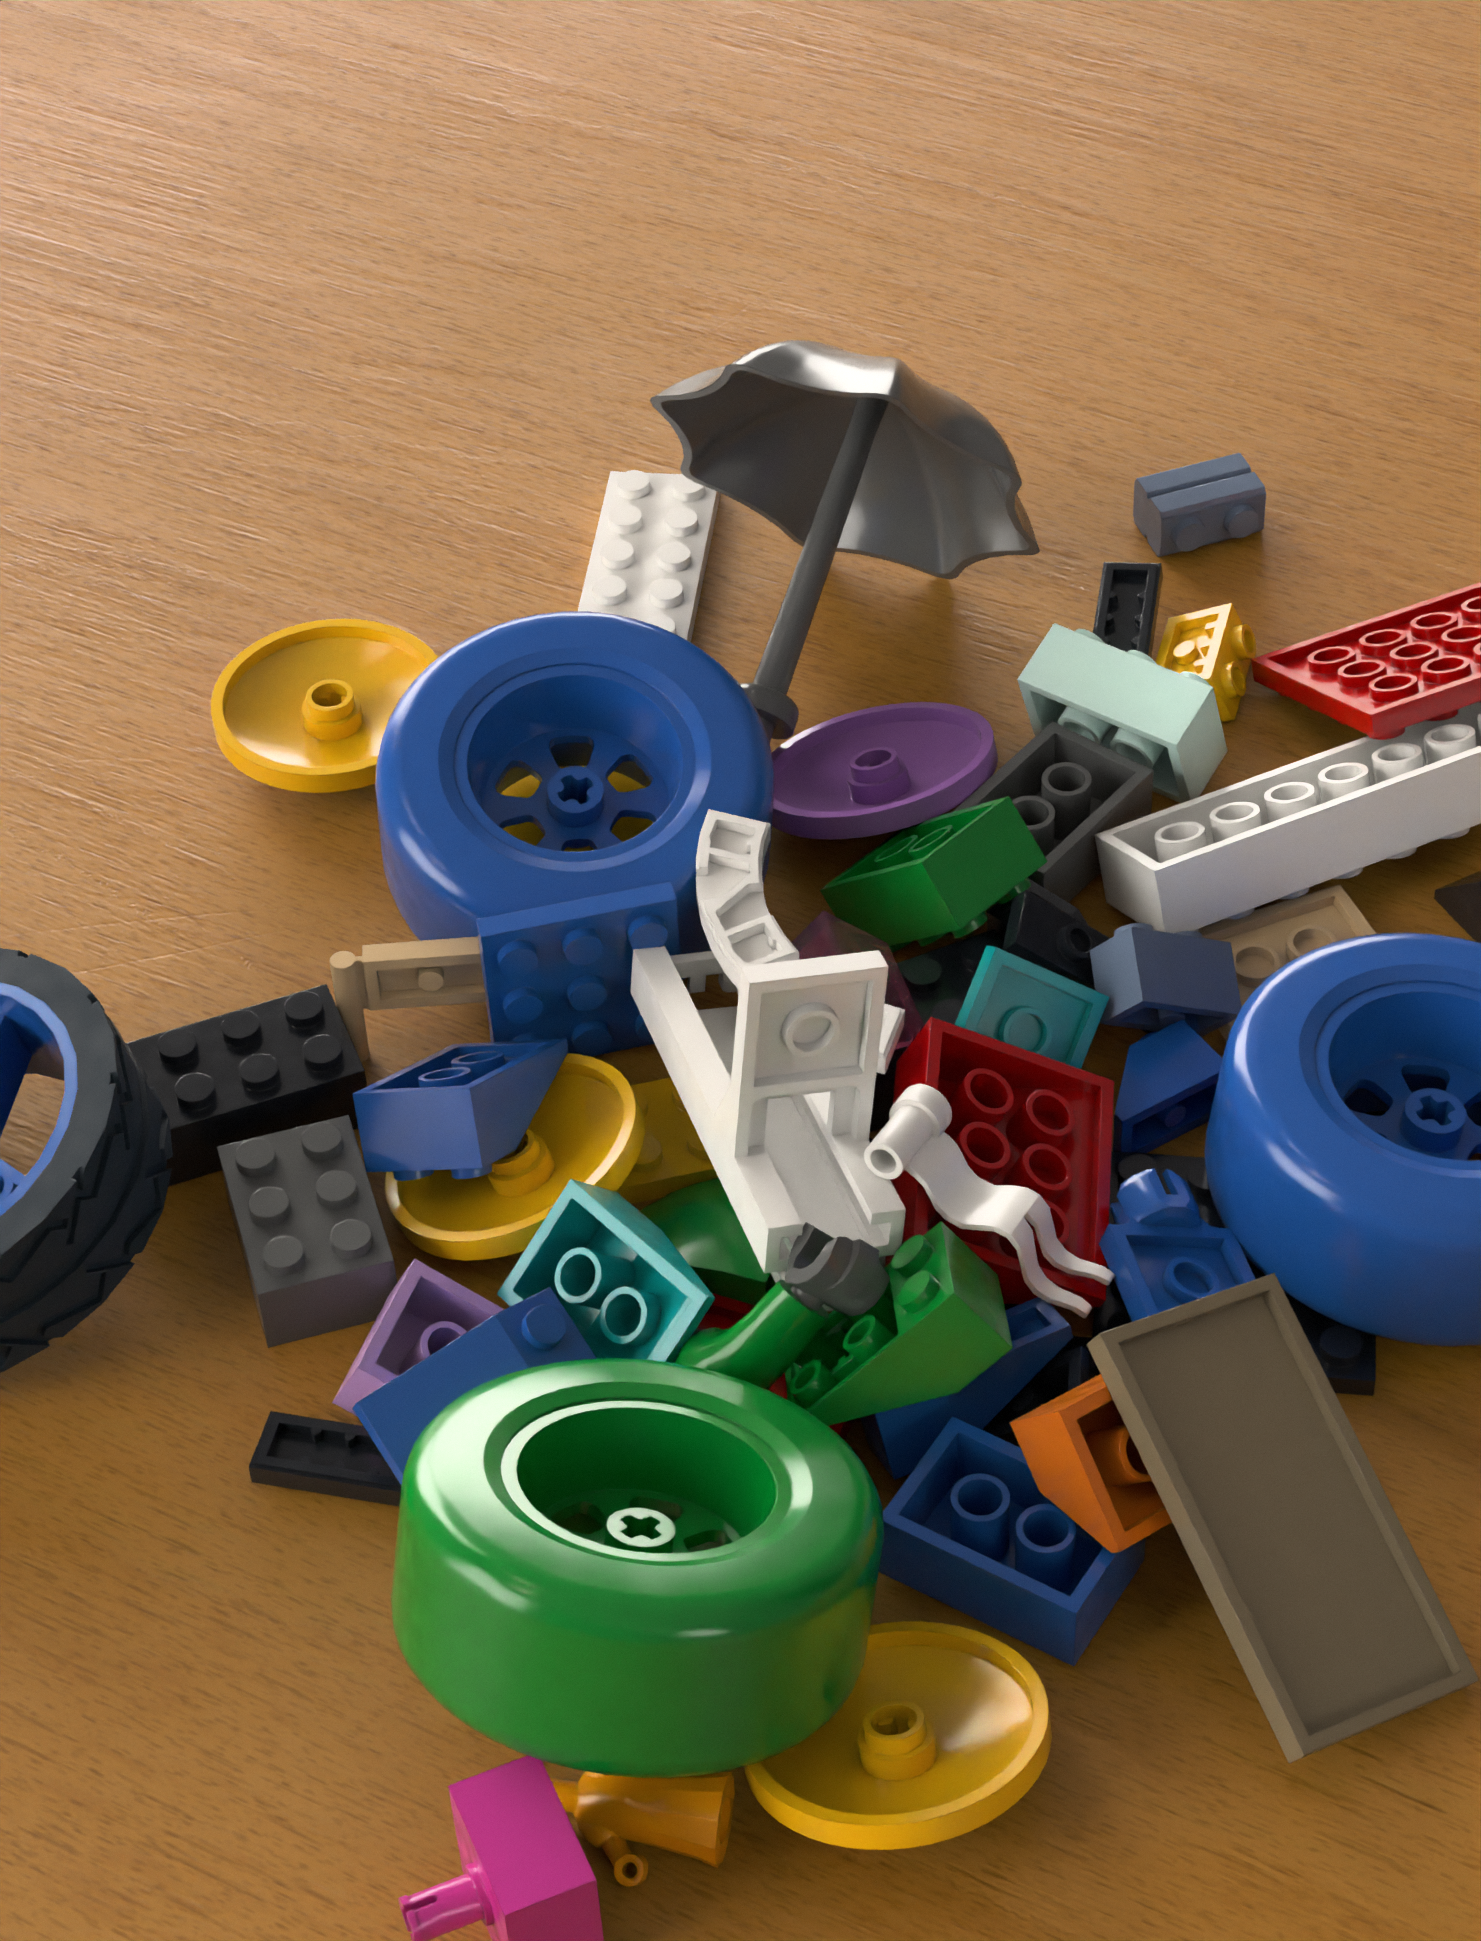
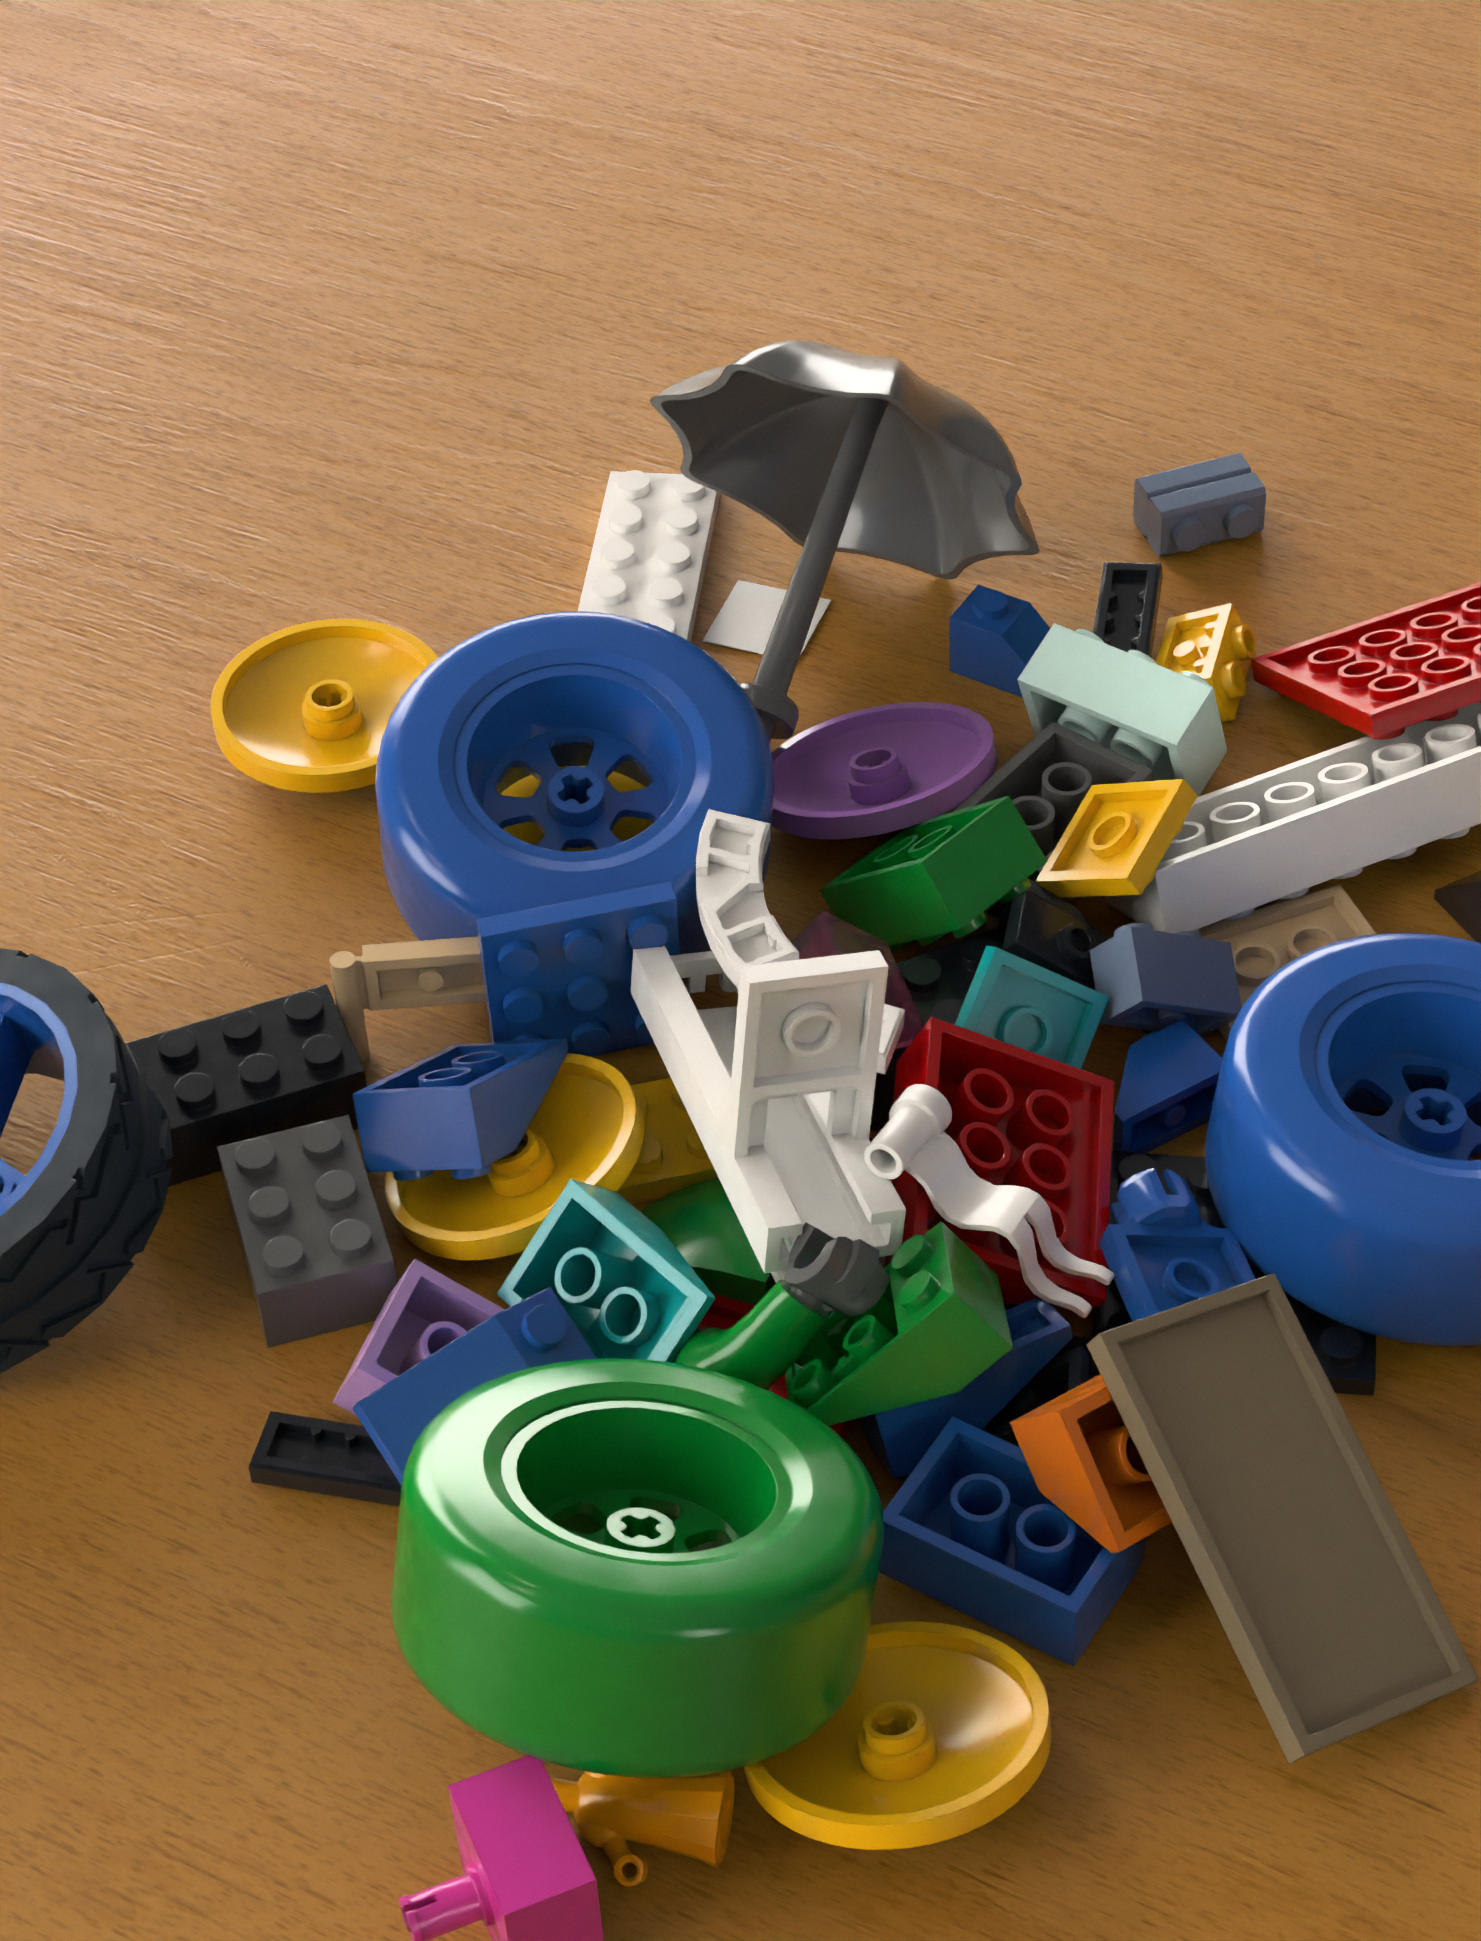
none -> white sticker [702,580,831,655]
none -> blue slope [950,584,1050,698]
none -> yellow plate [1035,779,1198,898]

